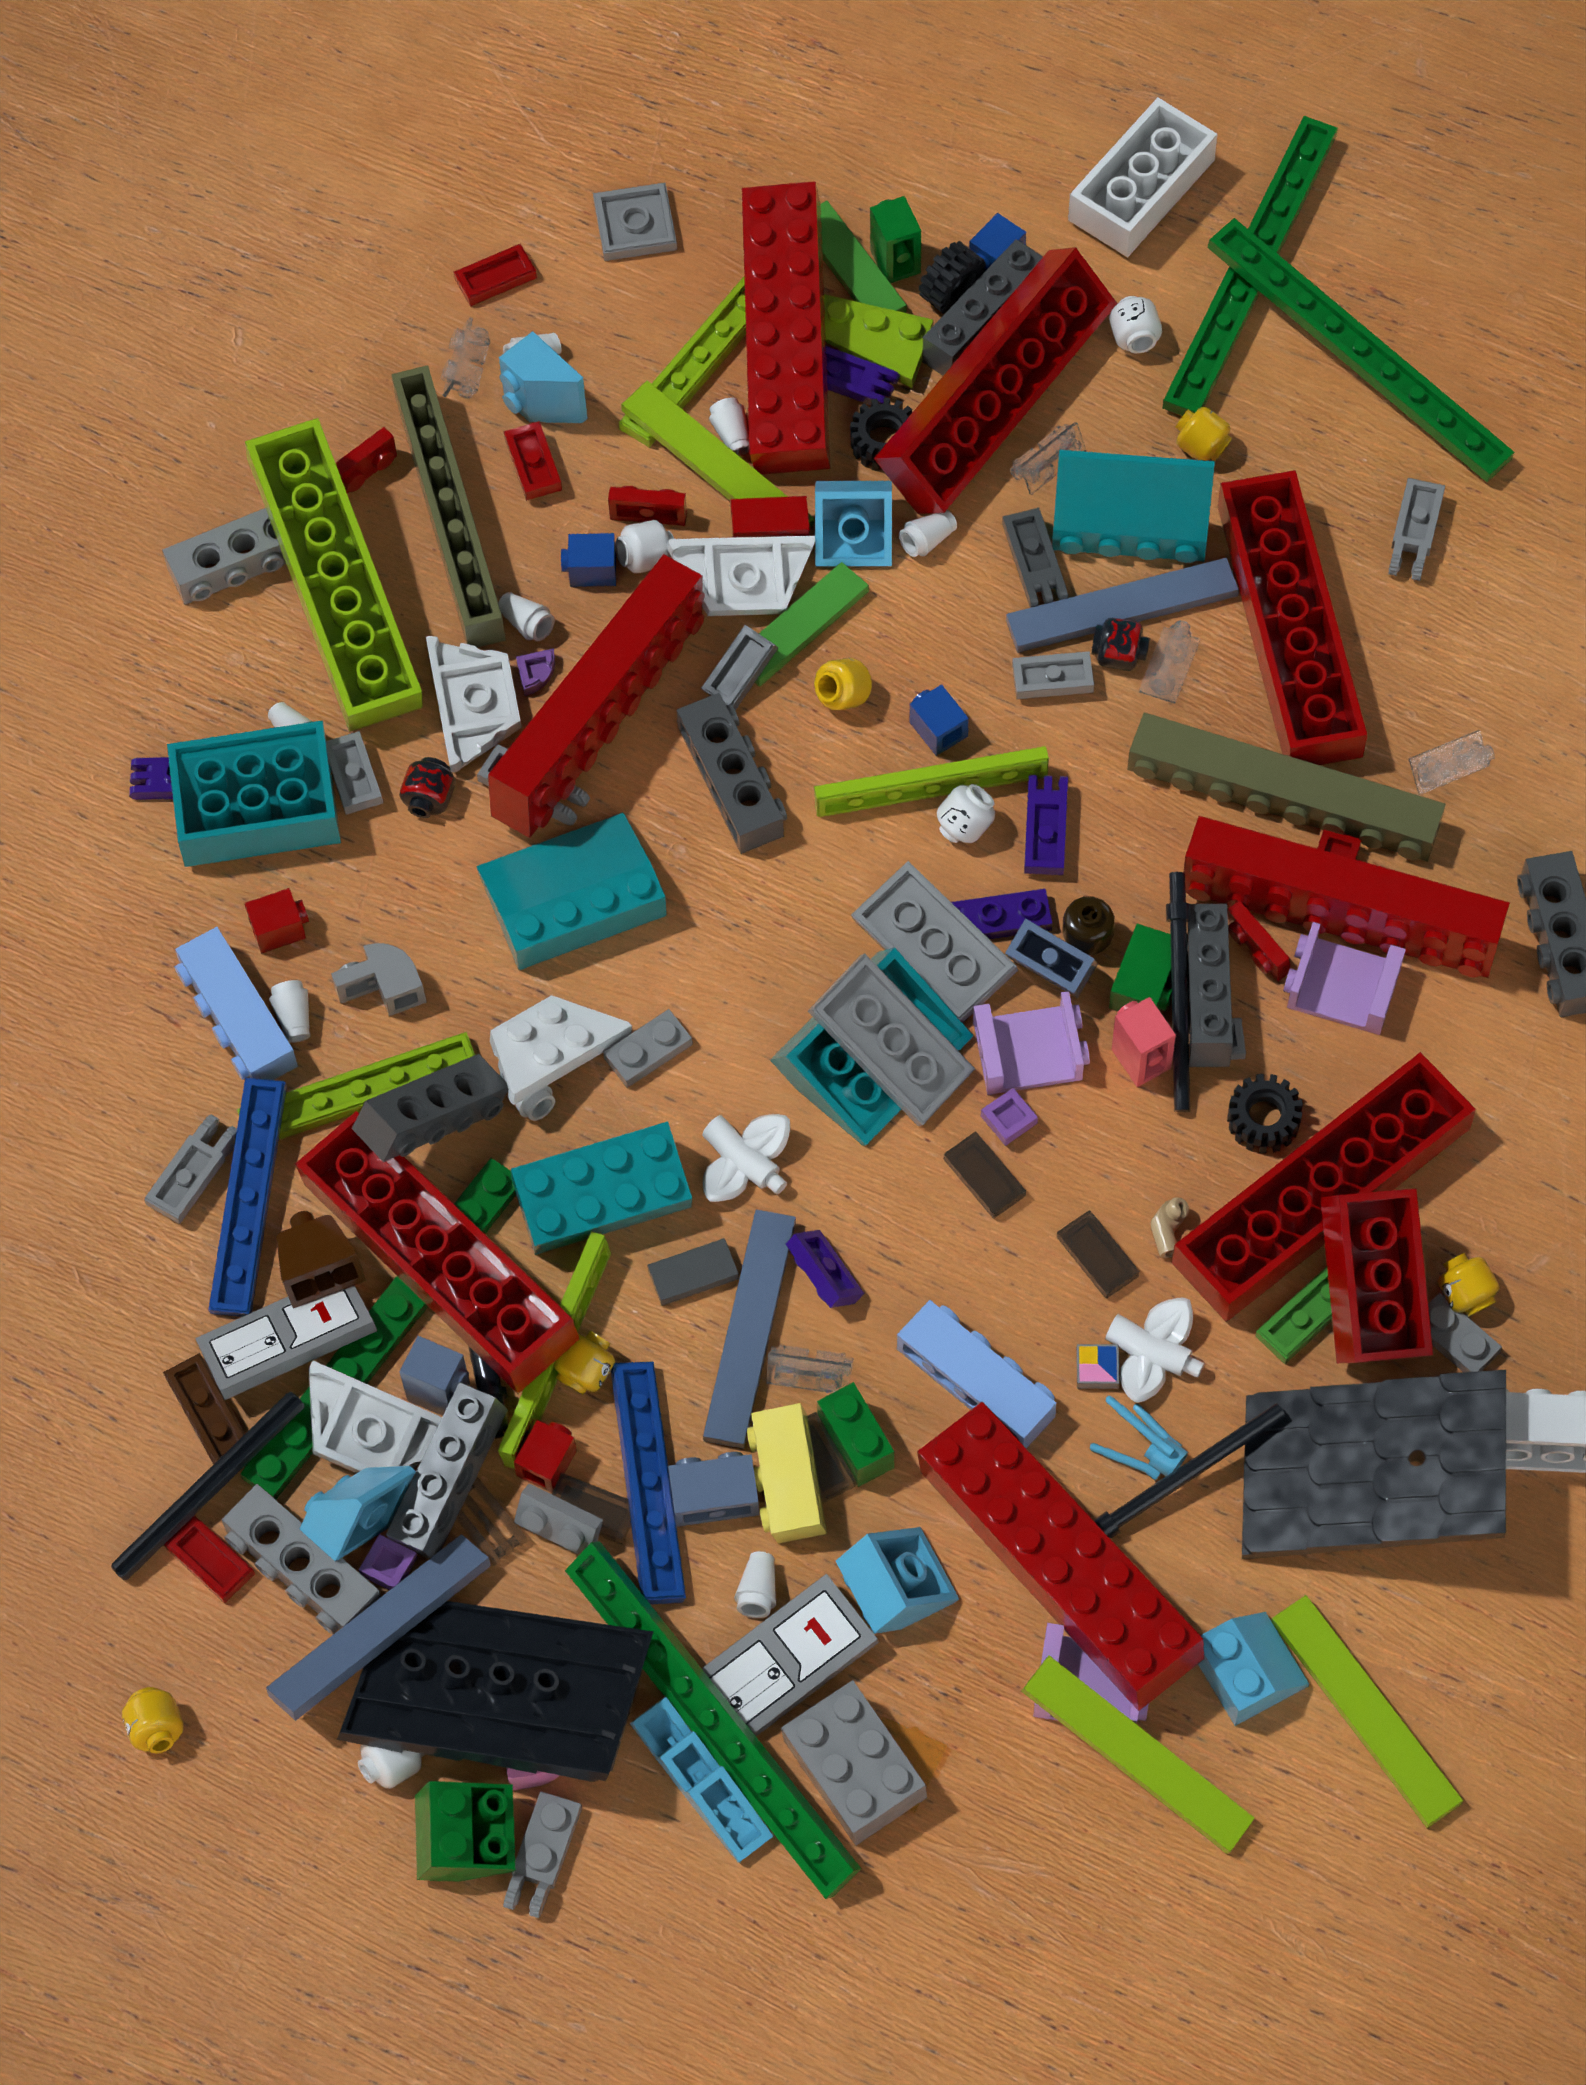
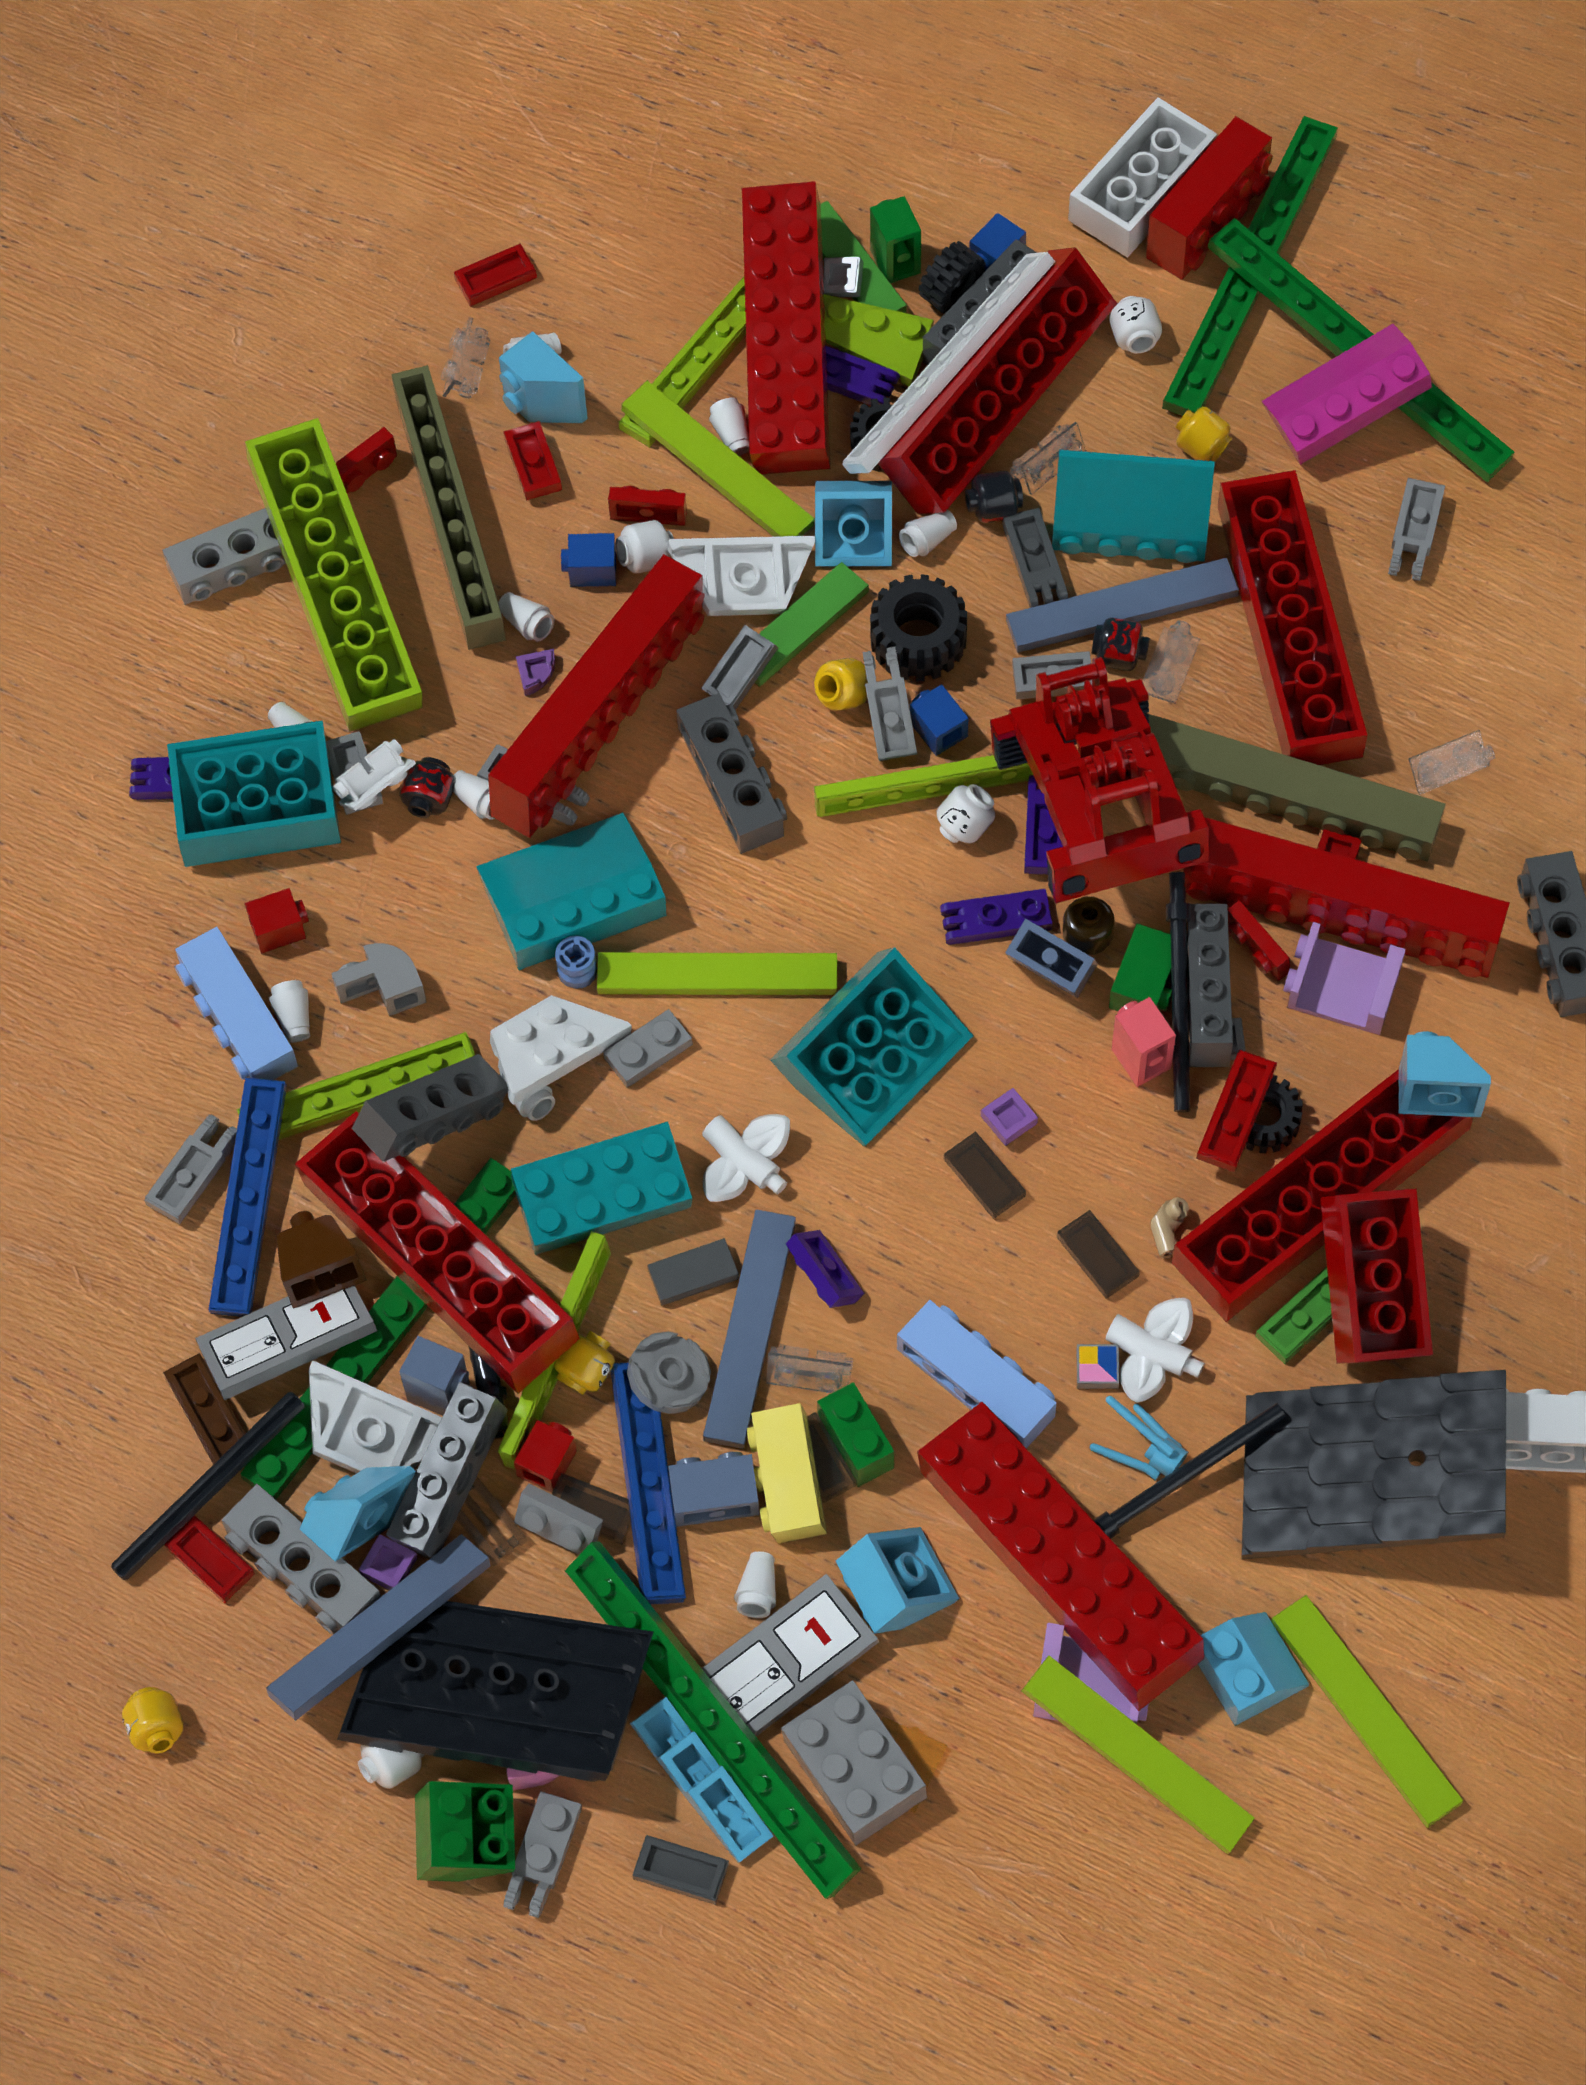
white wing [426,636,522,772] -> none
light grey tile [593,183,677,261] -> none
red tile [730,496,809,538] -> none
light grey tile [808,954,975,1126] -> none
light grey tile [851,861,1018,1023] -> none
lavender panel [973,991,1090,1095] -> none
light grey plate [1428,1293,1502,1372] -> none
yellow head [1437,1253,1500,1317] -> none
none -> white hinge [333,739,416,811]
none -> white cone [453,770,495,820]
none -> medium blue wheel [555,936,597,989]
none -> lime tile [597,952,837,995]
none -> light grey tile [627,1331,711,1414]
none -> dark grey tile [632,1835,729,1905]
none -> light grey tile [823,257,864,297]
none -> white tile [842,252,1055,474]
none -> light grey hinge [862,647,917,761]
none -> black tyre [870,574,967,682]
none -> black head [965,471,1023,523]
none -> red container [990,657,1209,903]
none -> red brick [1146,116,1273,280]
none -> red tile [1196,1049,1277,1173]
none -> dark pink slope [1262,324,1432,465]
none -> medium azure slope [1399,1031,1491,1117]

